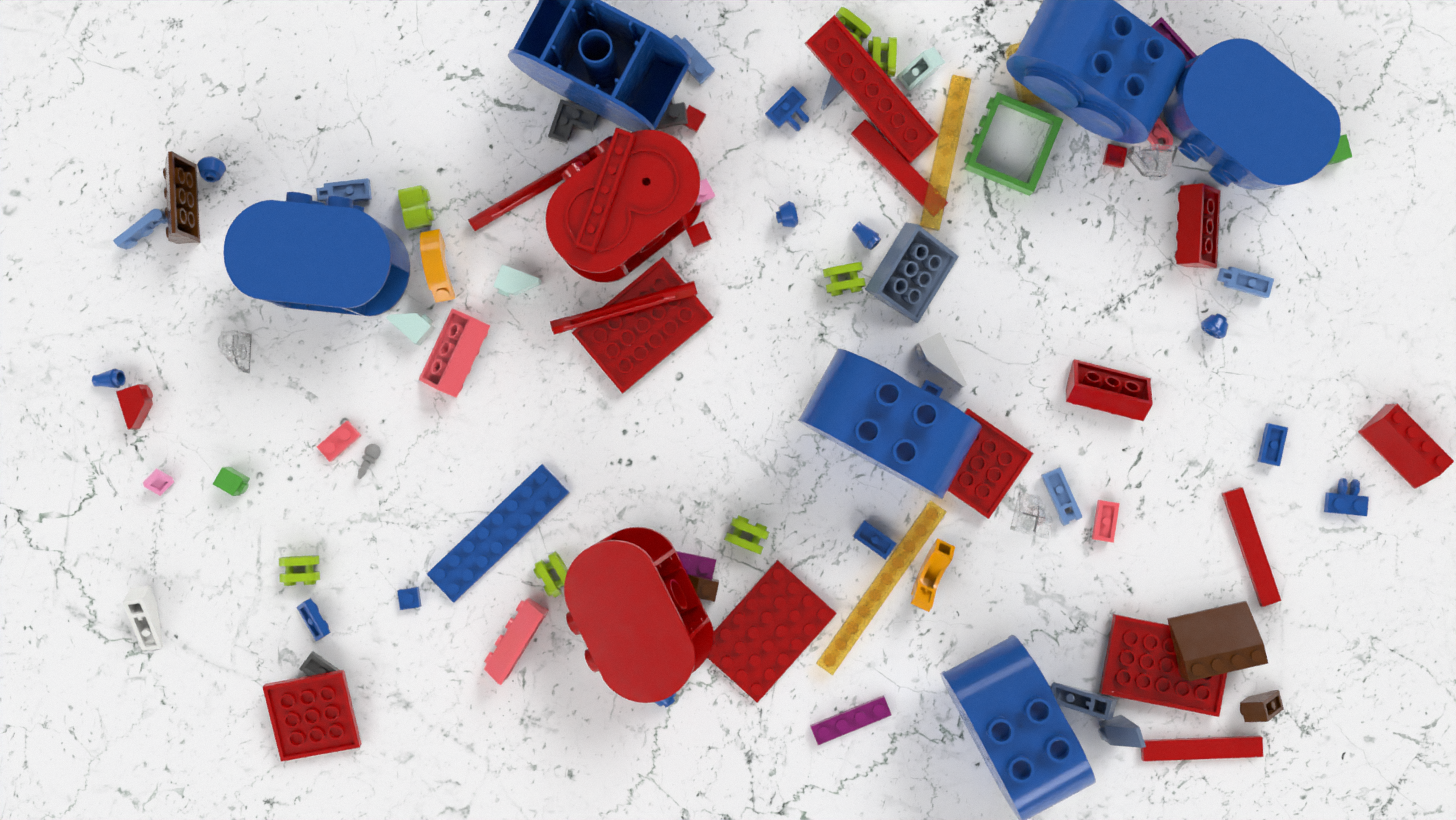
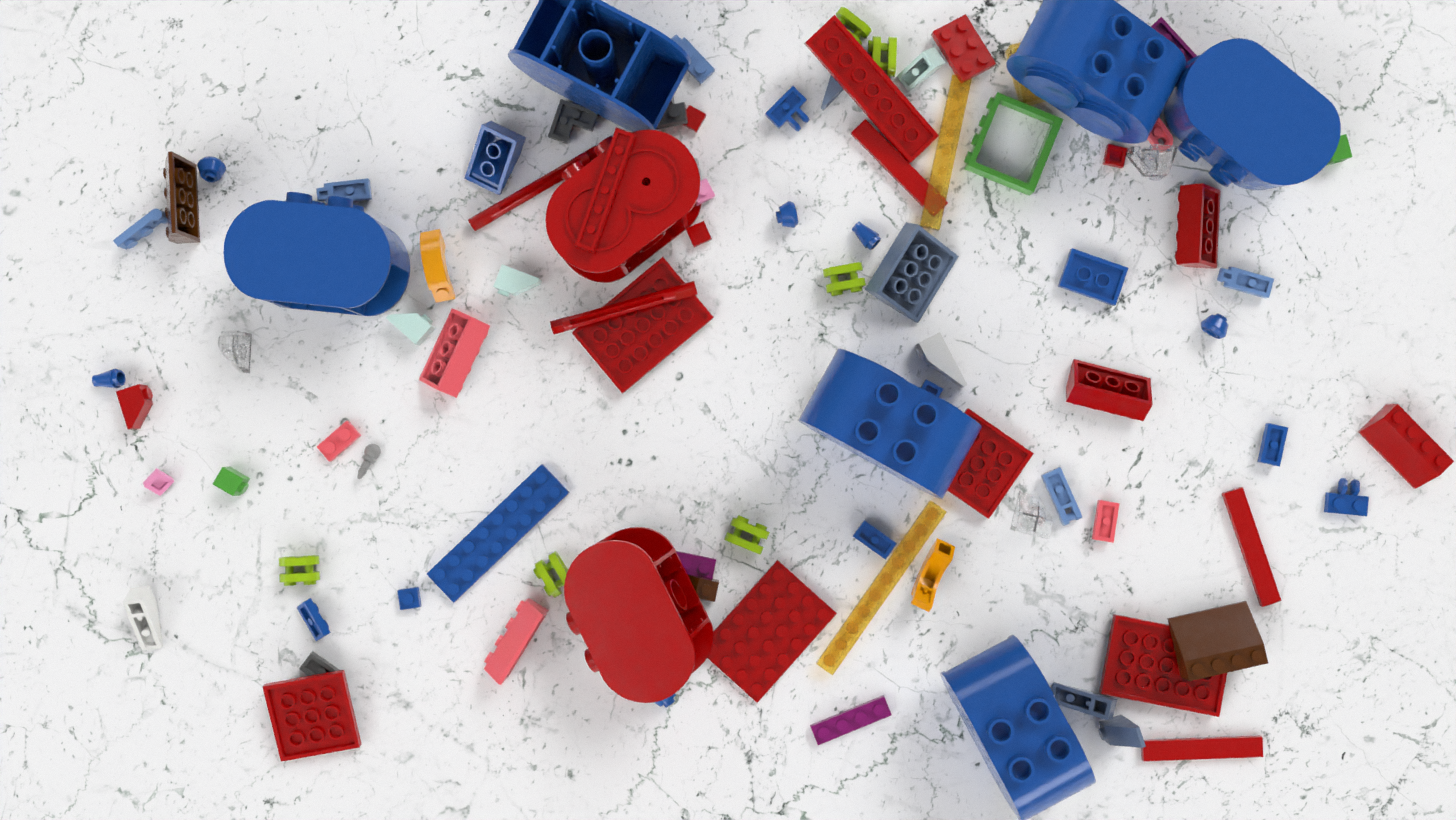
lime brick [398,185,434,231] -> none
reddish brown slope [1240,690,1284,722] -> none
none -> blue slope [464,121,526,195]
none -> red plate [931,14,996,84]
none -> blue plate [1058,248,1128,306]

